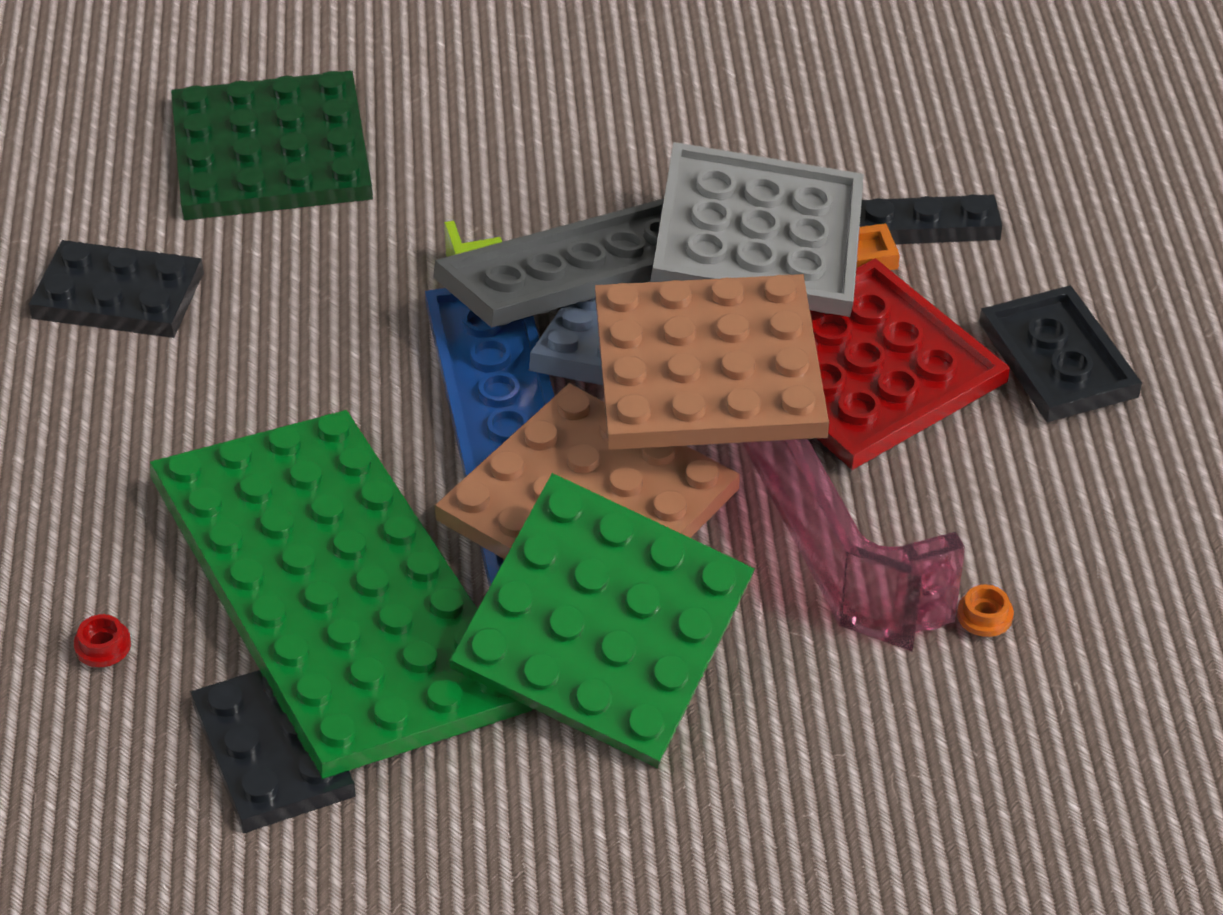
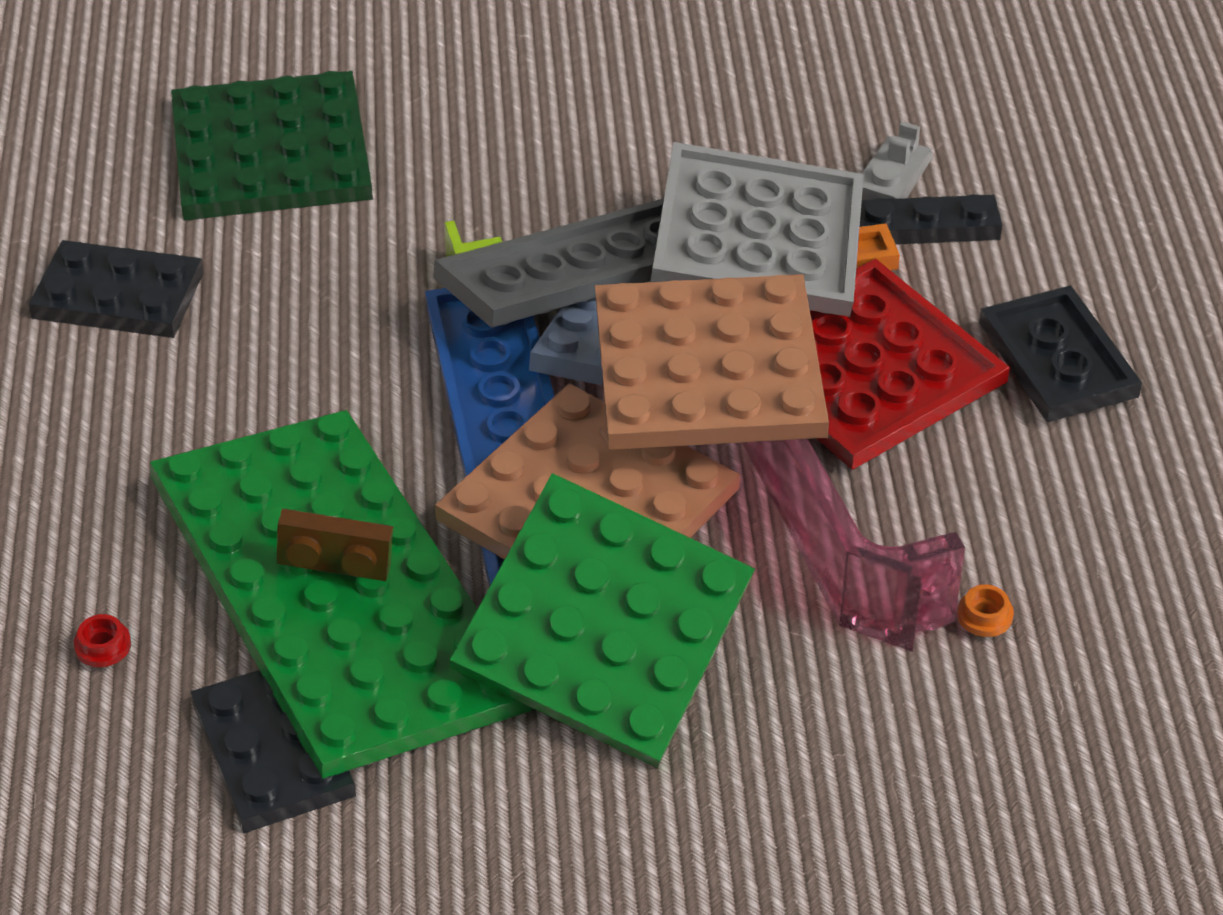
none -> reddish brown plate [276,509,393,581]
none -> light grey plate [862,121,933,200]

